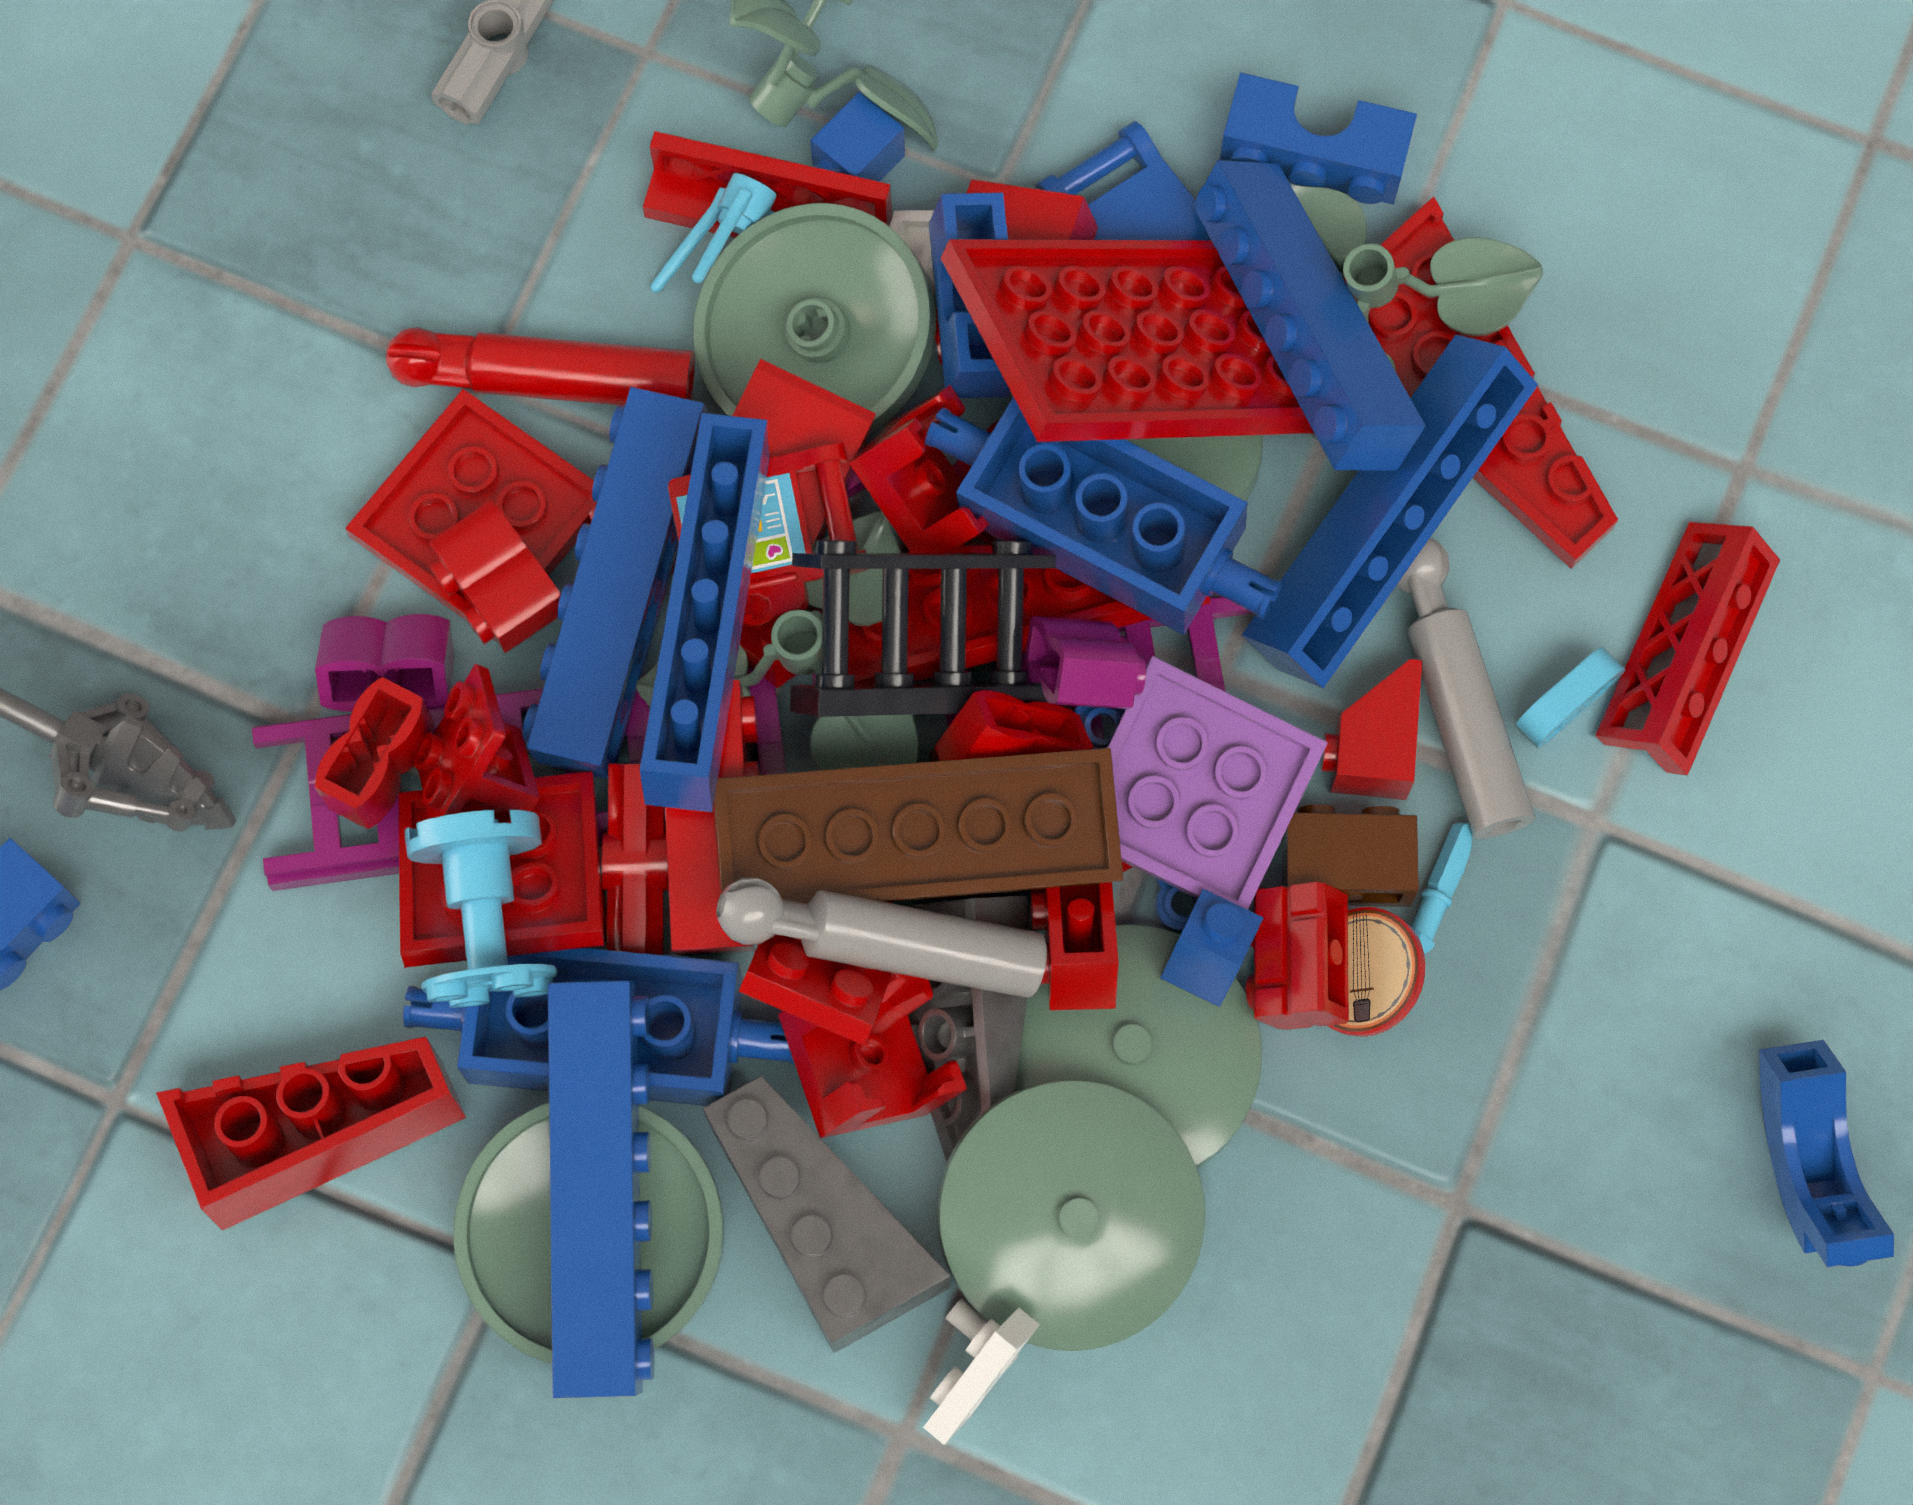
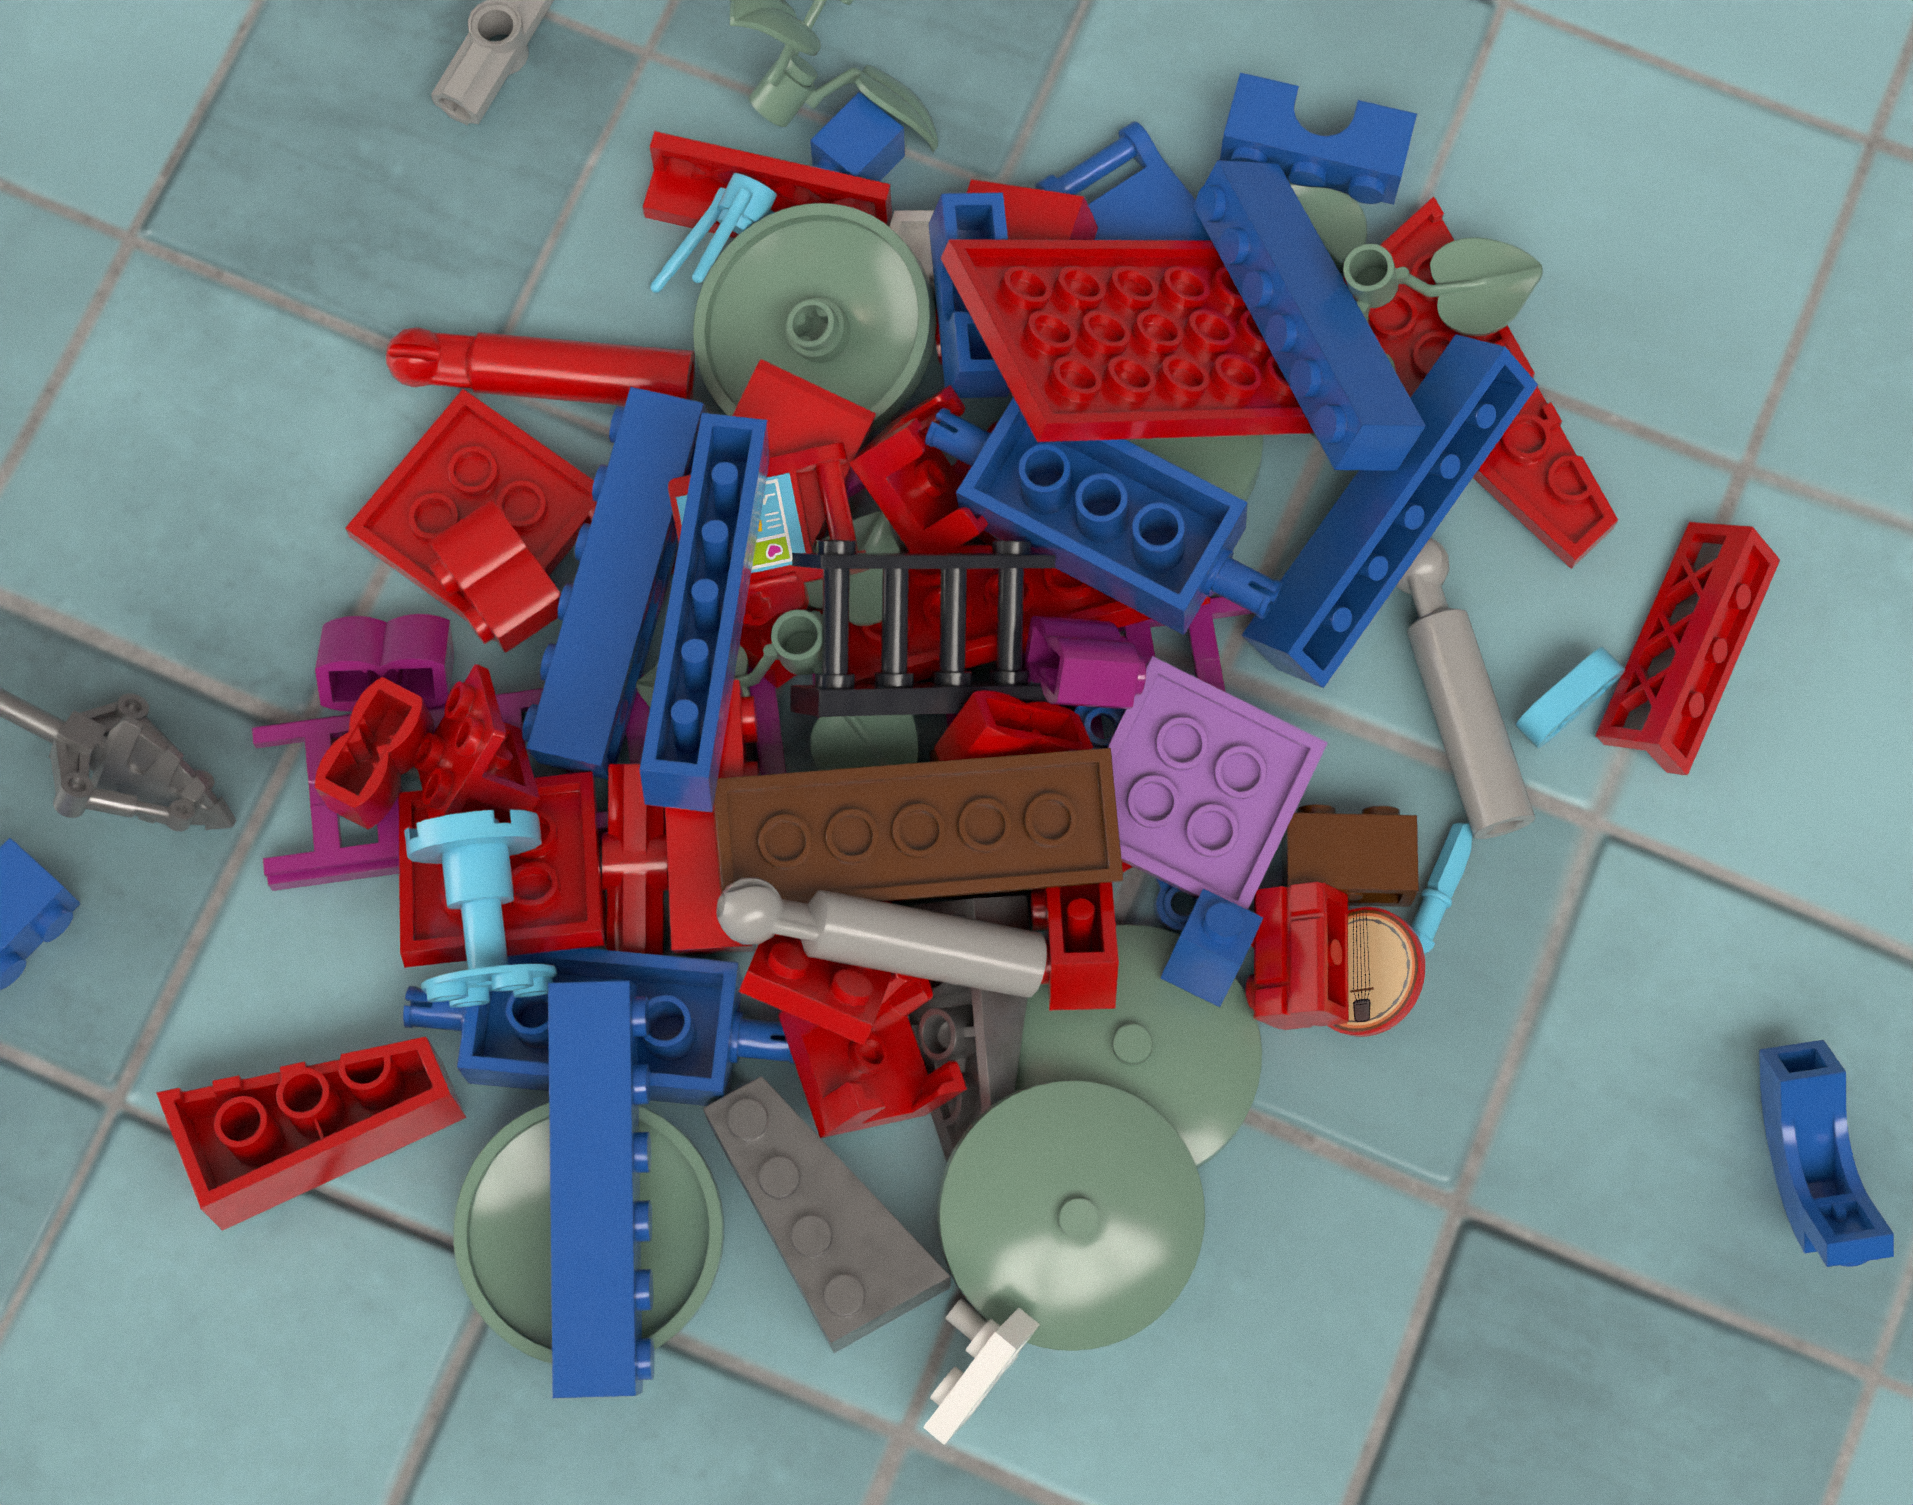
red slope [1321,659,1422,800] -> none

